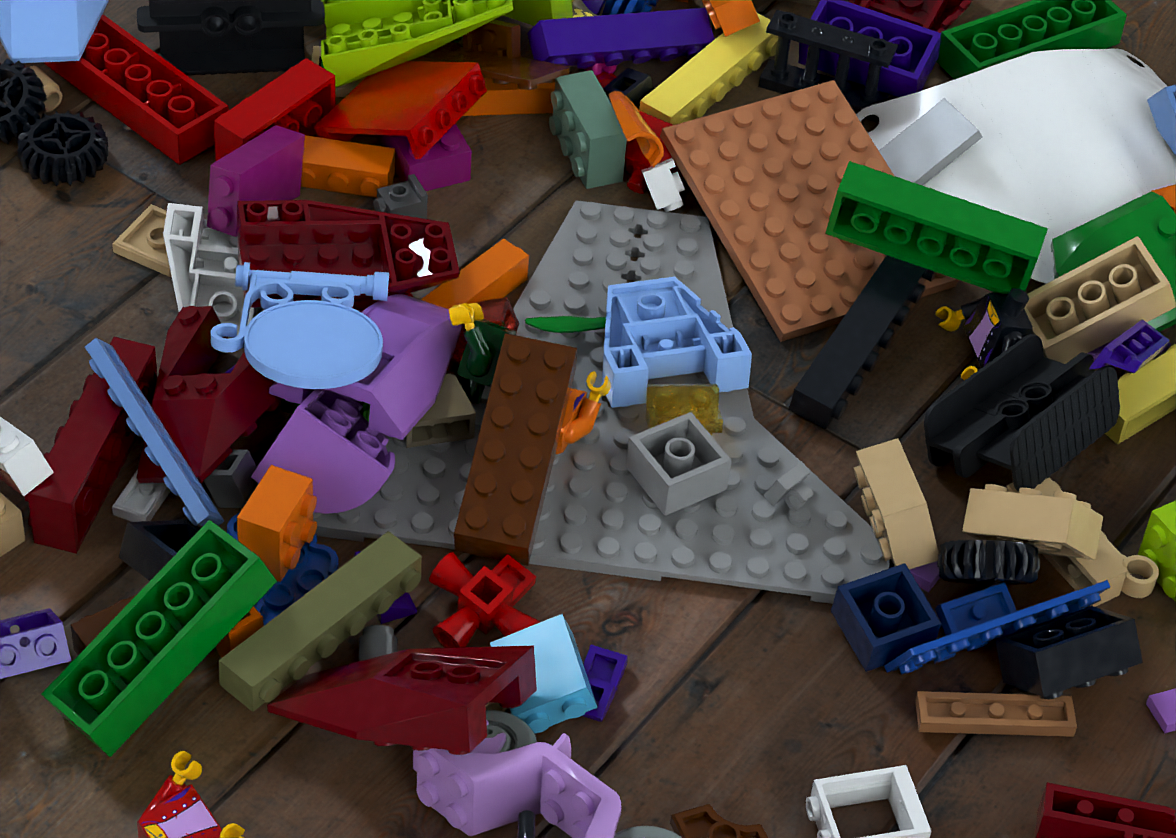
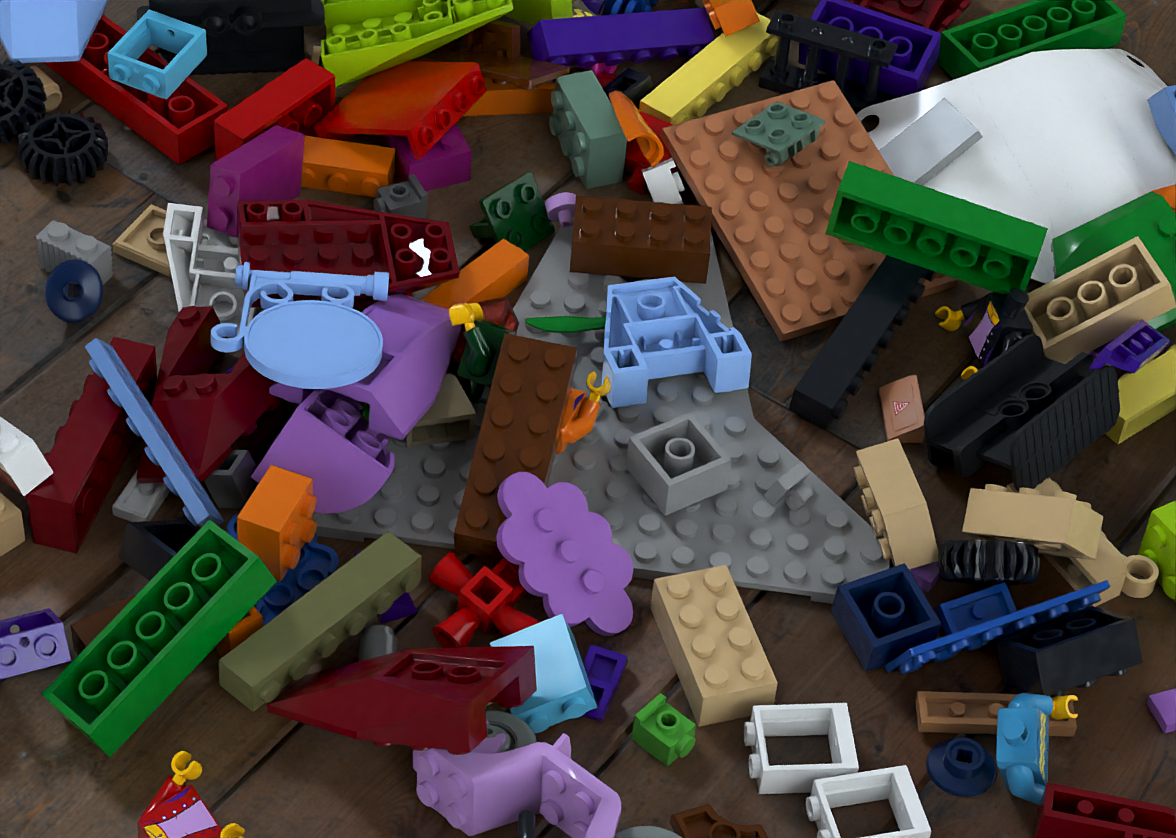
clear yellow bracket [645,384,723,435] -> none
none -> light grey brick [36,220,114,285]
none -> dark blue piece [45,259,103,322]
none -> medium azure window [107,9,207,100]
none -> dark green bracket [469,172,555,251]
none -> medium lavender plate [496,472,634,636]
none -> lavender tile [545,192,576,228]
none -> reddish brown brick [569,195,712,284]
none -> bright green brick [632,693,696,767]
none -> tan brick [650,565,778,727]
none -> sand green hinge [732,102,825,167]
none -> white window [744,703,859,794]
none -> nougat slope [878,375,925,443]
none -> dark blue piece [926,737,997,797]
none -> dark azure torso [996,693,1078,805]

